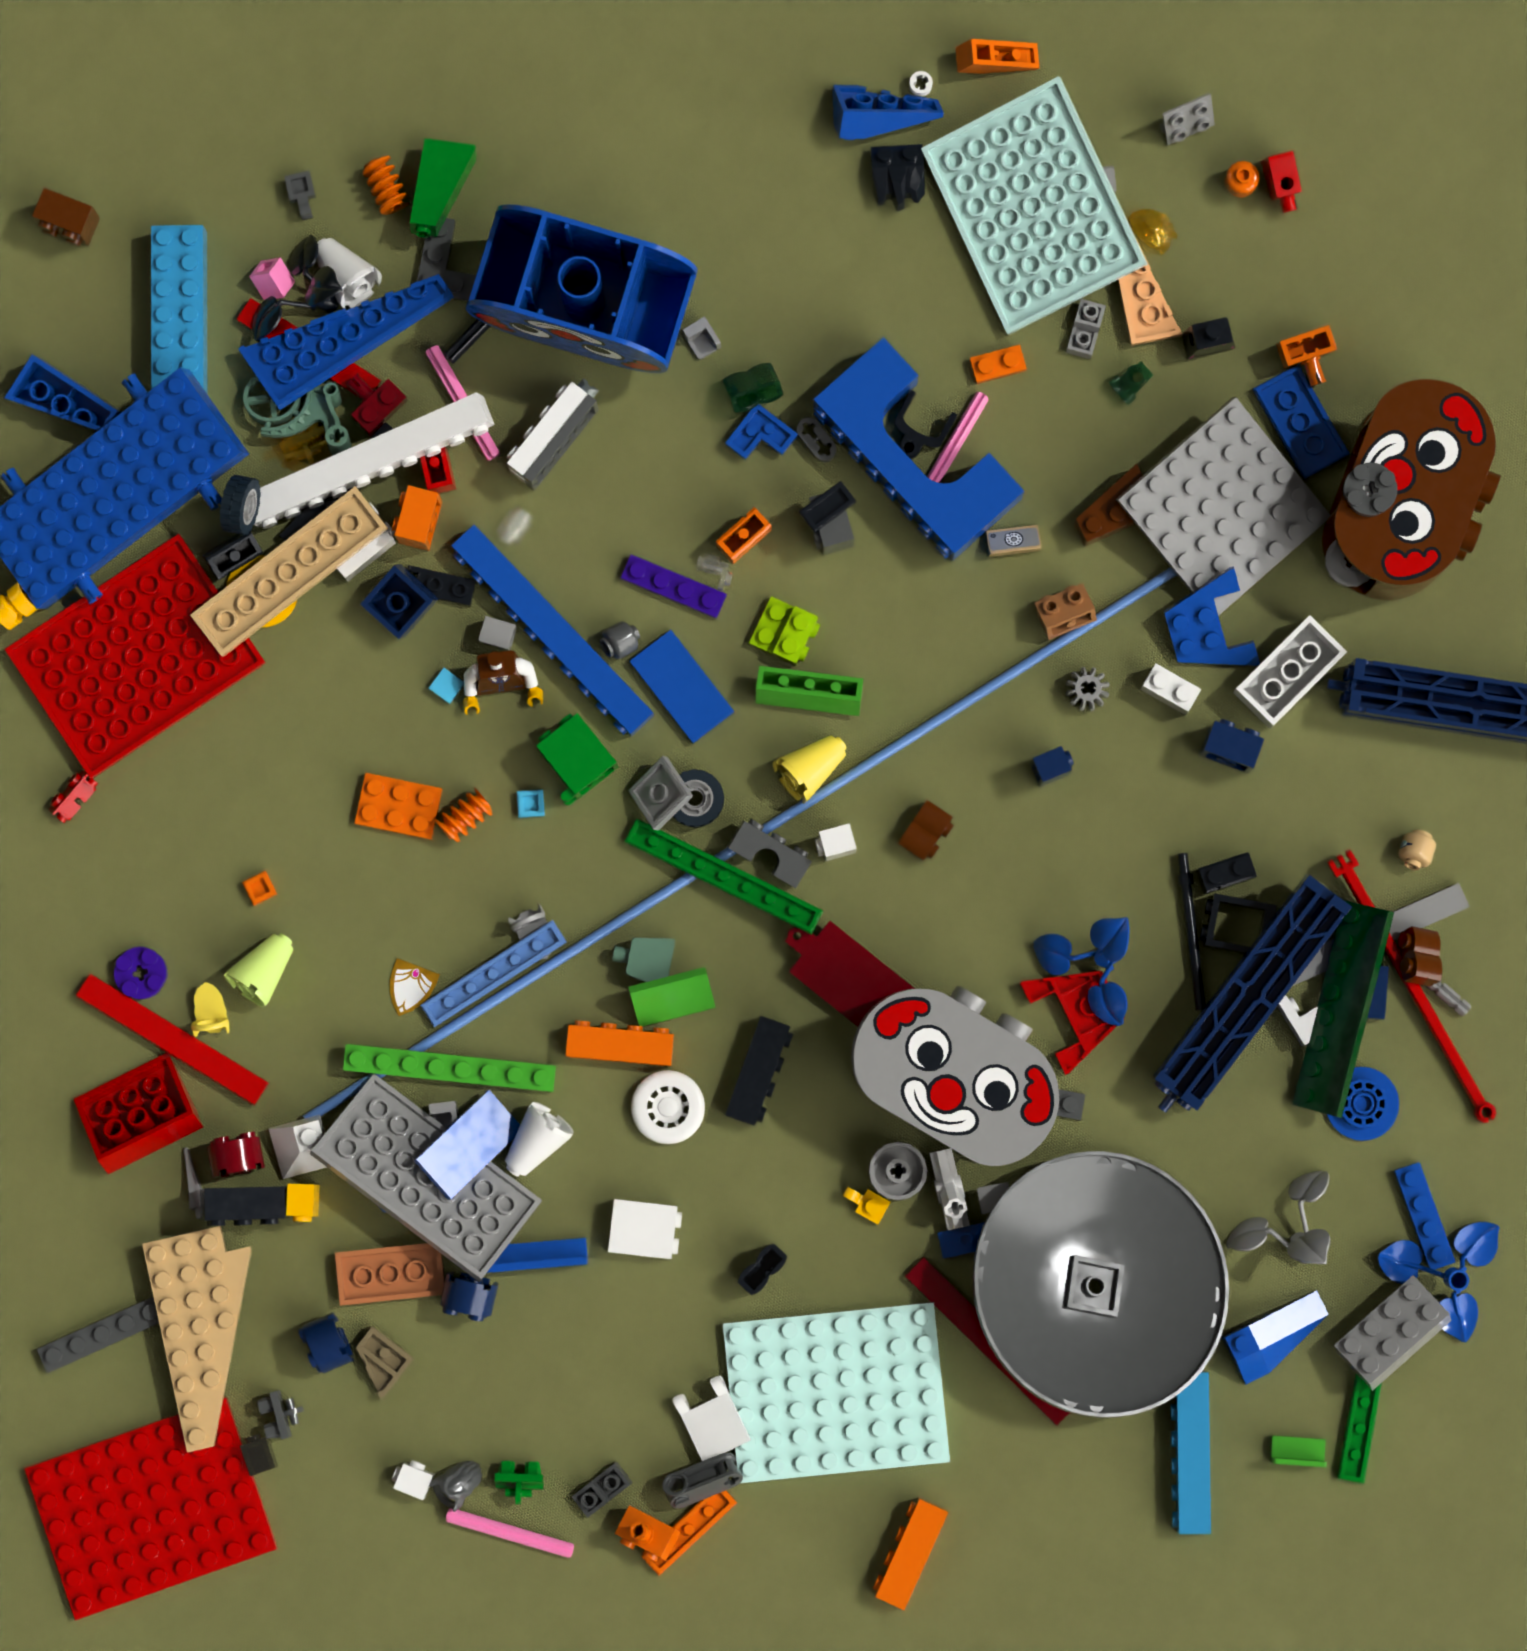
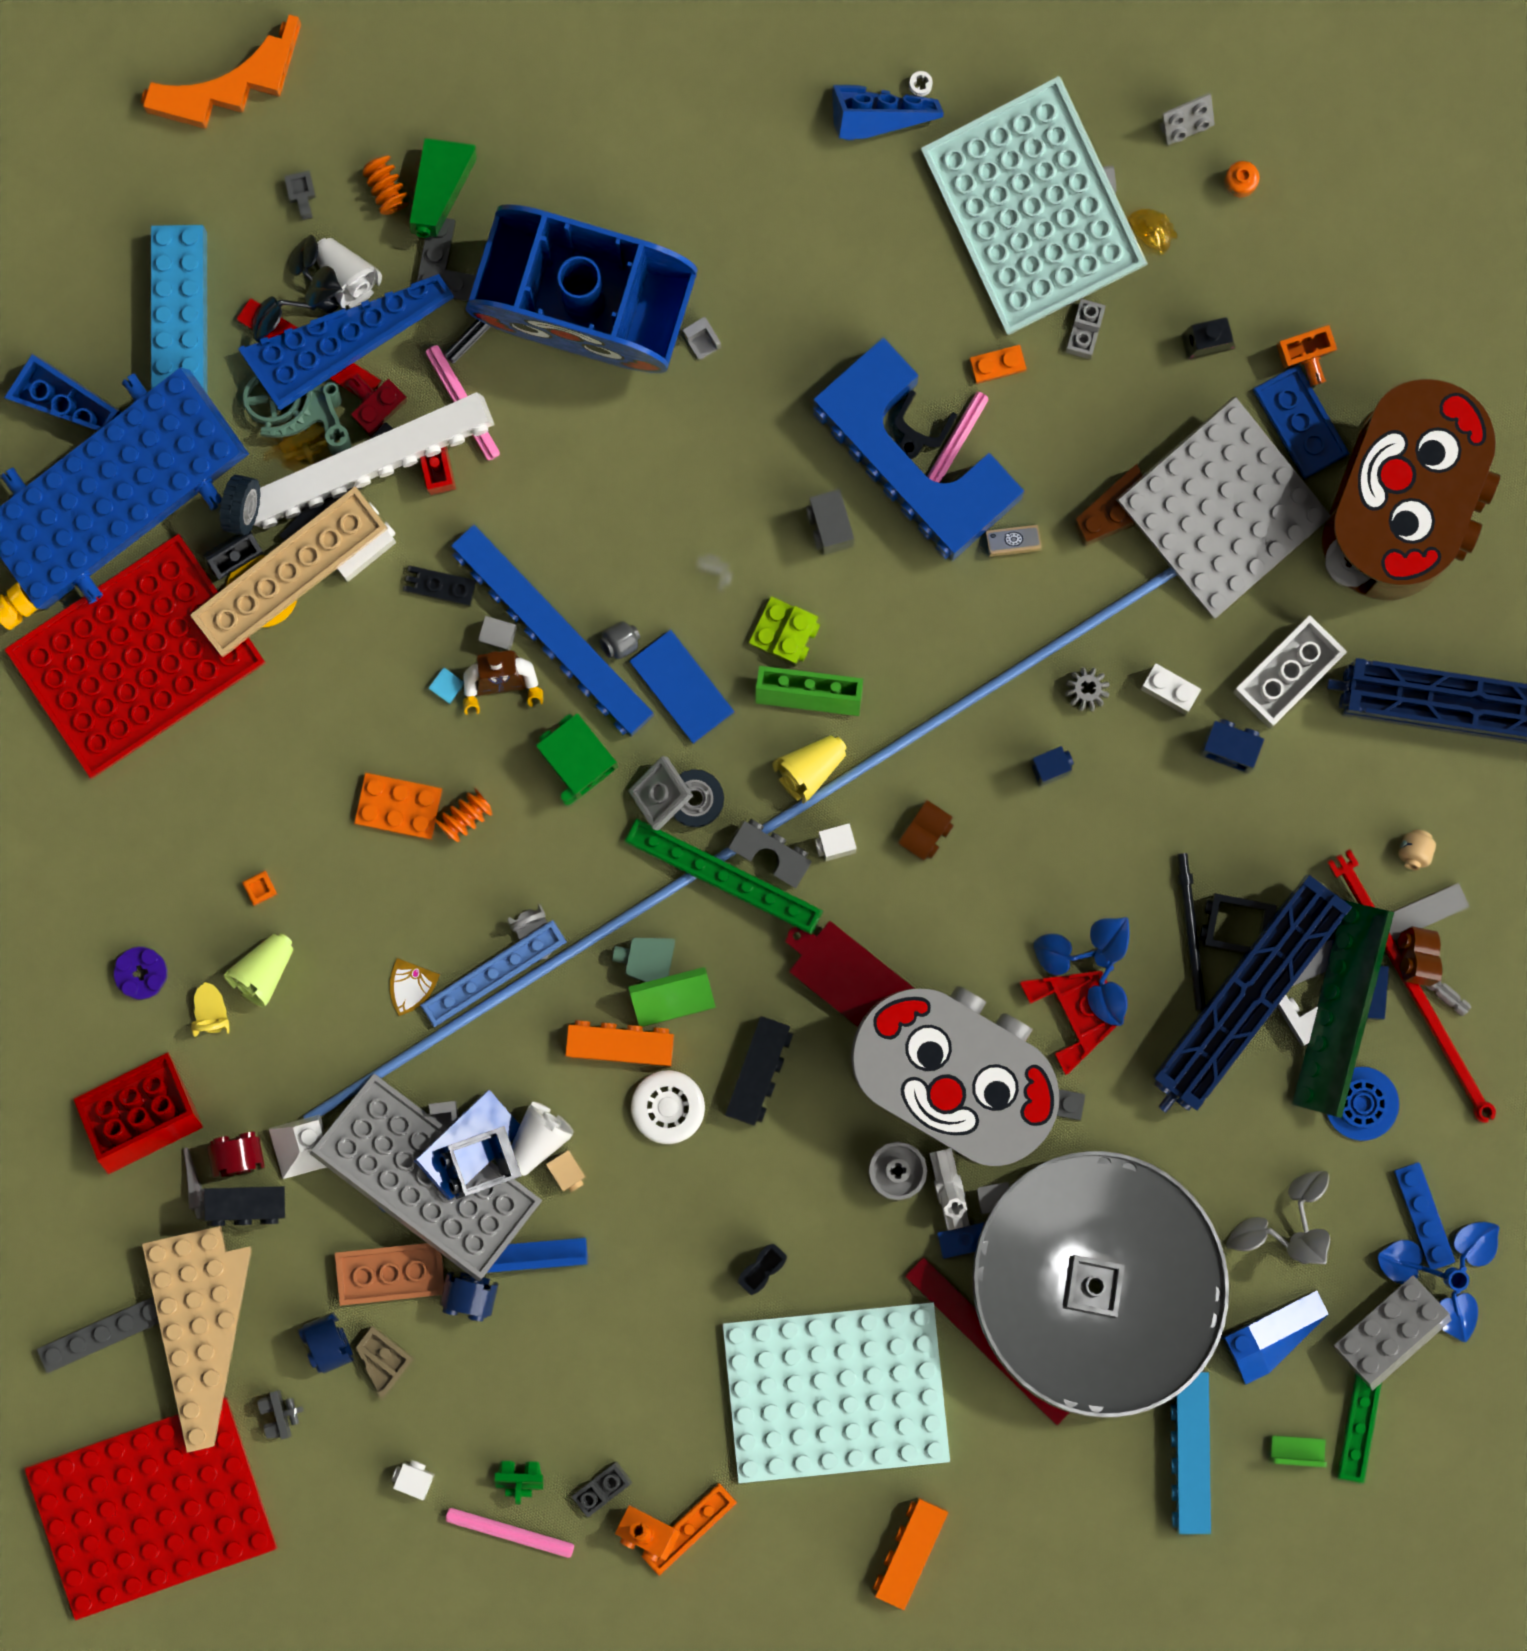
reddish brown brick [32,188,100,247] -> none
hinge [48,770,98,823] -> none
red tile [76,974,269,1107] -> none
clear smoke brick [240,1433,278,1476] -> none
bright pink panel [249,257,295,300] -> none
yellow brick [286,1184,320,1222] -> none
bright green plate [343,1044,556,1092] -> none
dark blue brick [360,564,439,639] -> none
orange brick [392,485,443,551] -> none
dark grey piece [429,1461,482,1512] -> none
clear brick [497,506,533,546] -> none
piece [507,378,600,491] -> none
medium azure tile [517,790,545,818] -> none
white brick [608,1199,682,1259] -> none
dark purple plate [621,554,727,619] -> none
dark grey piece [662,1453,743,1509] -> none
white flag [672,1376,751,1461] -> none
orange brick [715,507,772,565] -> none
clear green brick [722,363,783,413] -> none
blue plate [725,403,798,461] -> none
dark grey beam [797,417,836,463] -> none
black tile [799,481,857,534] -> none
yellow plate [842,1187,891,1225] -> none
black plate [871,144,925,212] -> none
orange slope [955,39,1039,74] -> none
medium nougat brick [1035,583,1097,640] -> none
clear green plate [1108,361,1153,405] -> none
light nougat wing [1117,239,1183,346] -> none
blue wing [1164,566,1260,666] -> none
black brick [1196,852,1257,895] -> none
red torso [1260,151,1302,213] -> none
dark grey plate [1343,463,1398,517] -> none
none -> orange arch [141,14,301,129]
none -> window [439,1126,522,1199]
none -> tan brick [546,1150,586,1193]

